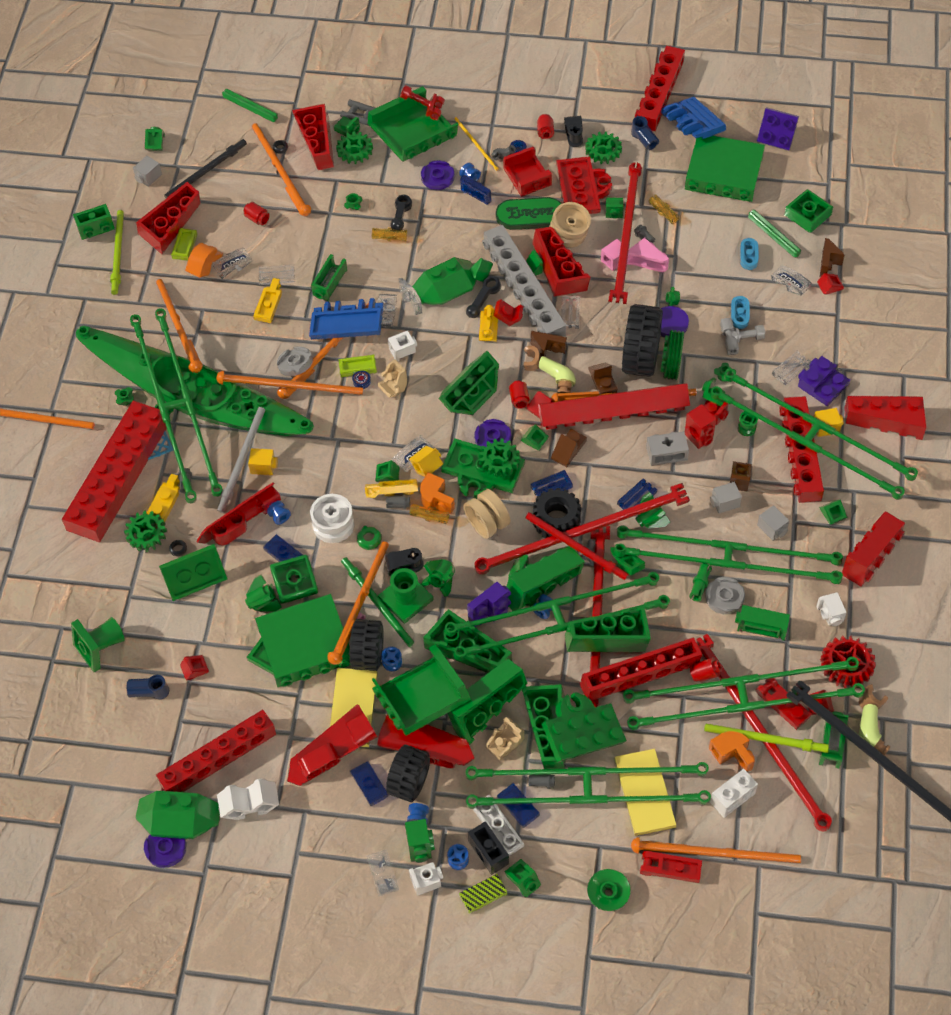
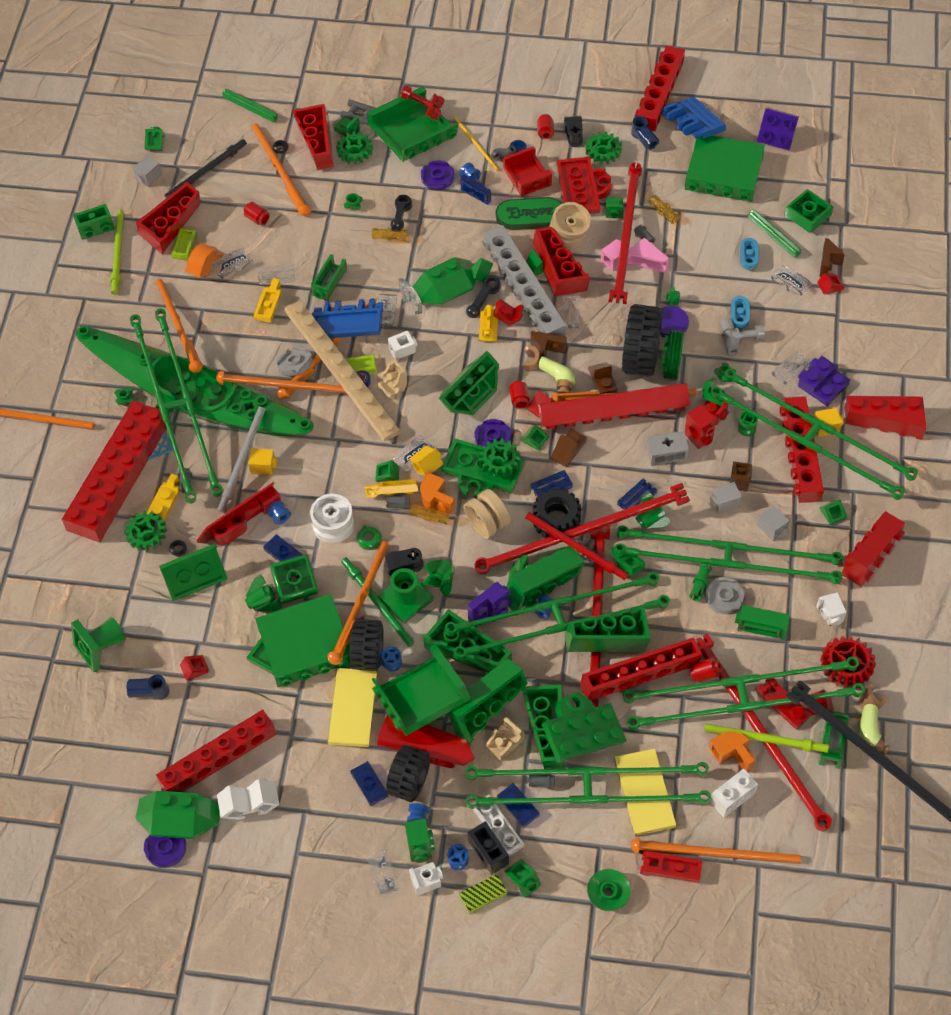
red panel [287,704,377,786] -> none
none -> tan plate [285,300,400,442]

